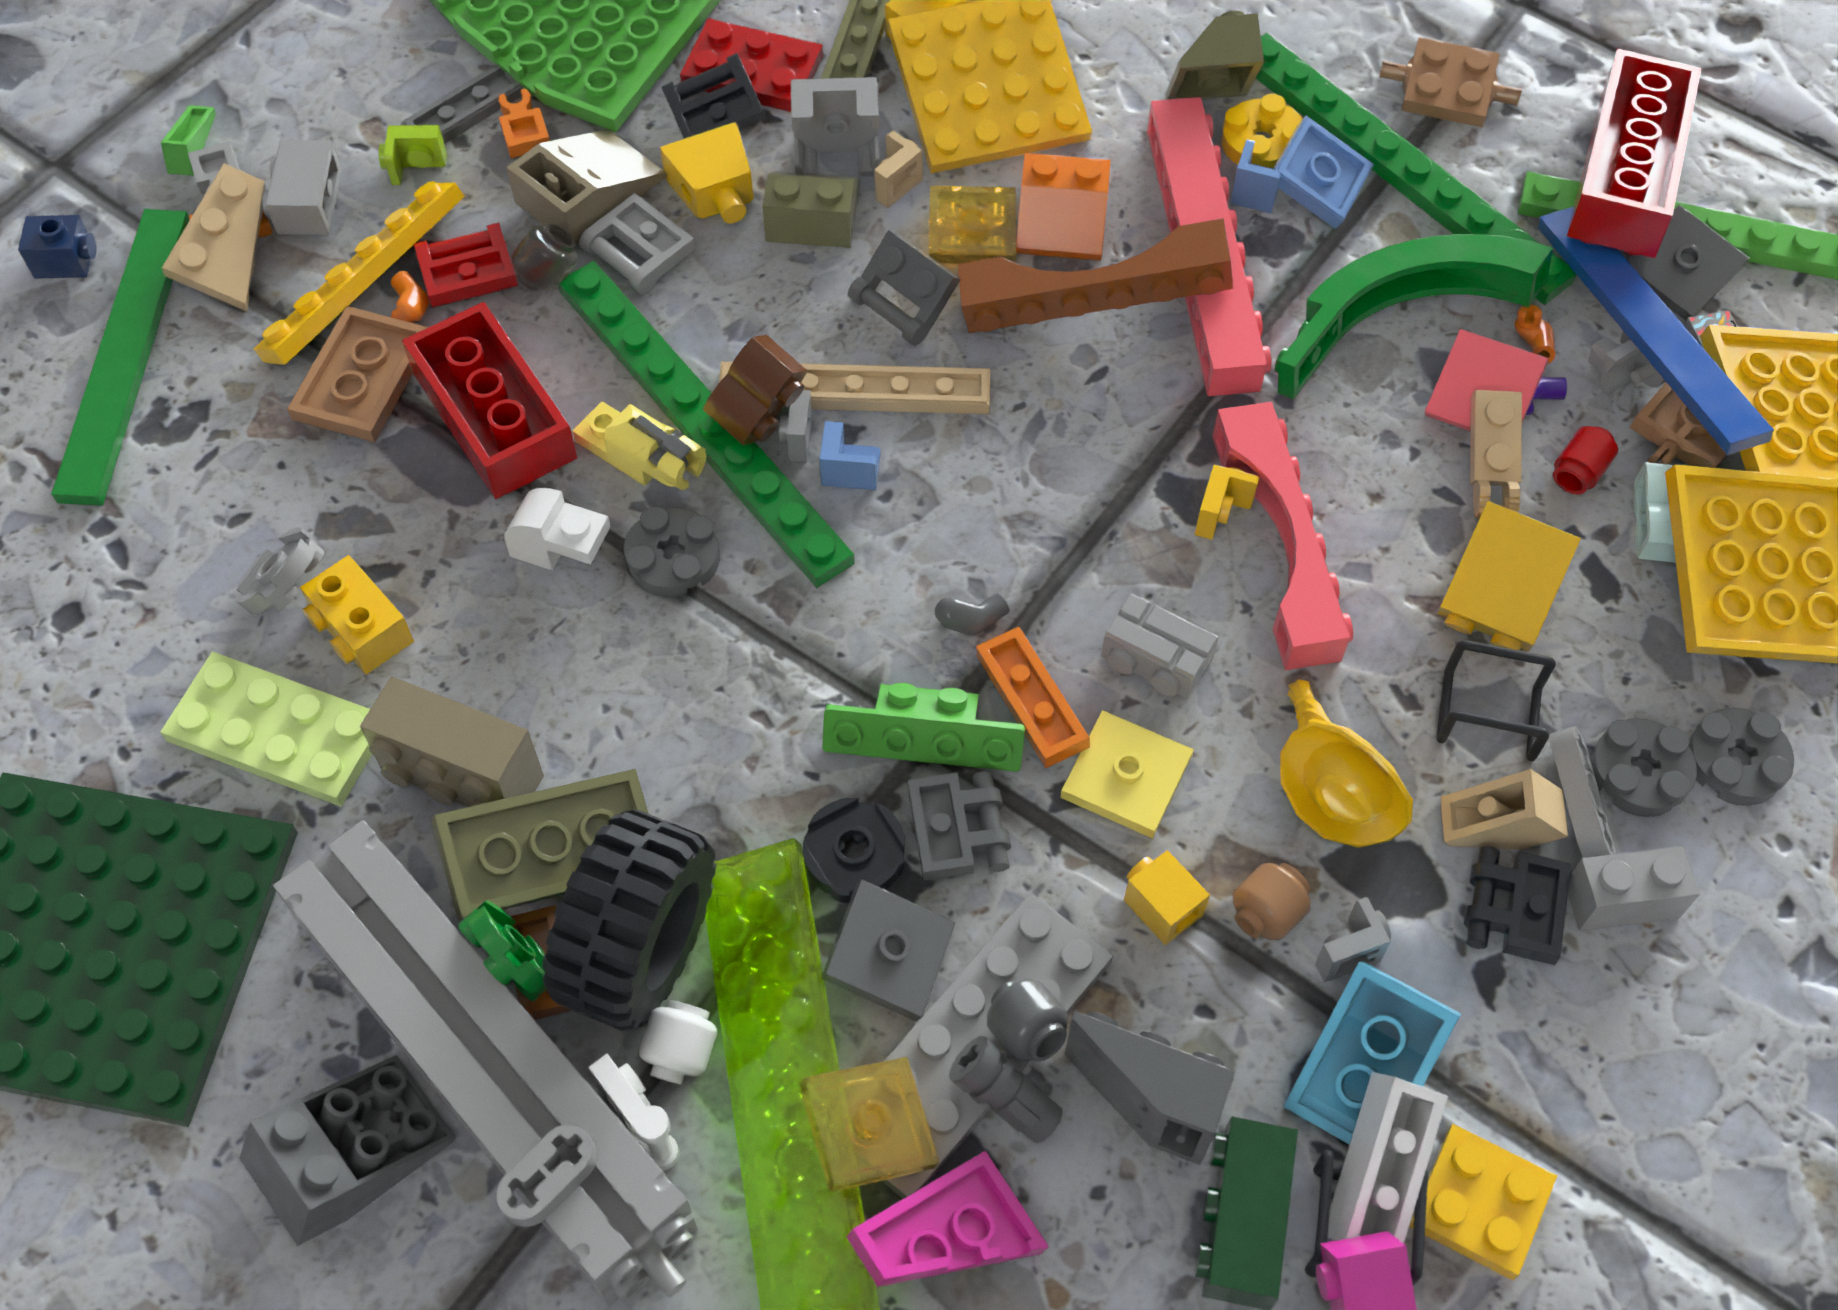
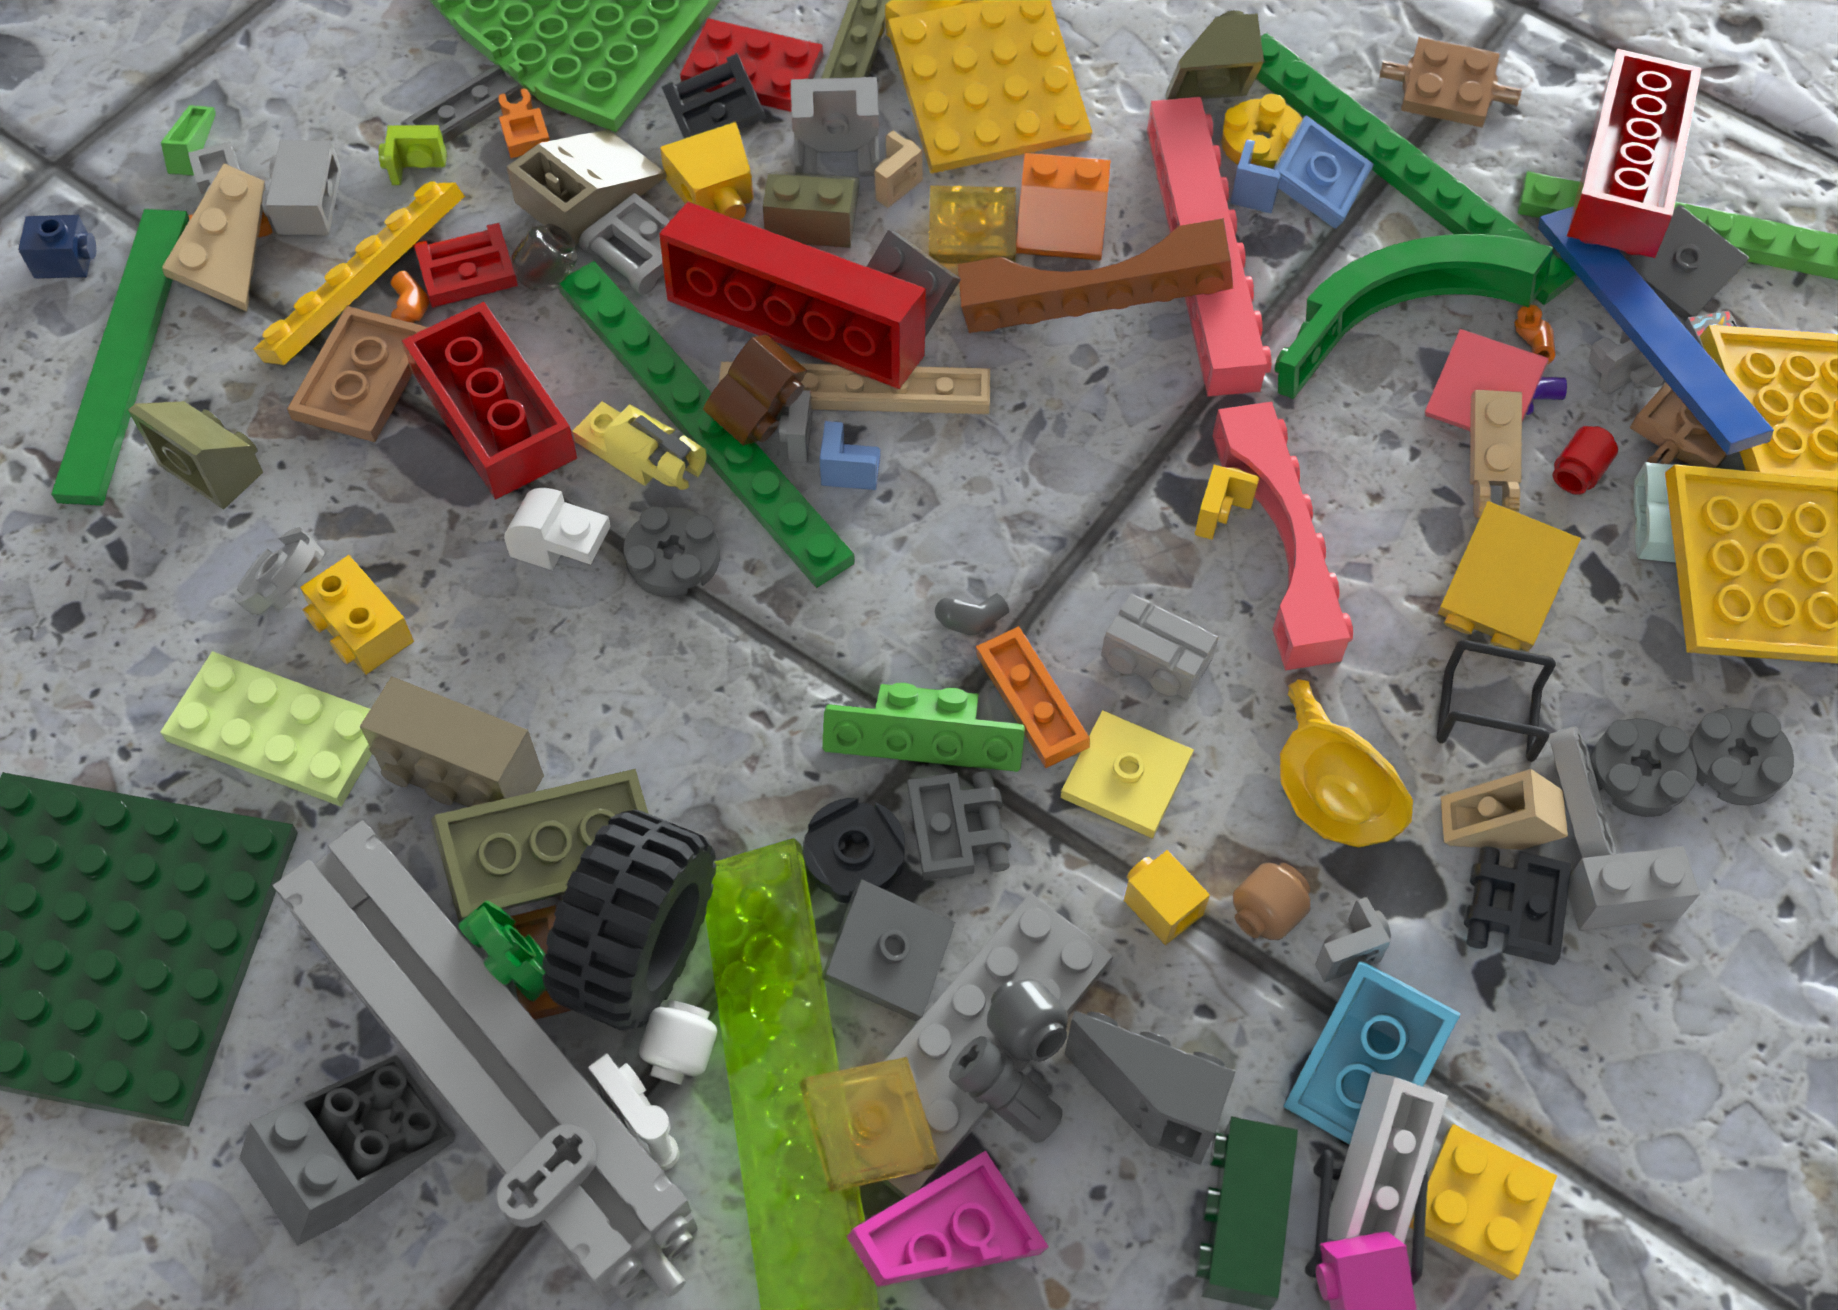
none -> olive slope [128,401,263,510]
none -> red brick [659,202,926,390]

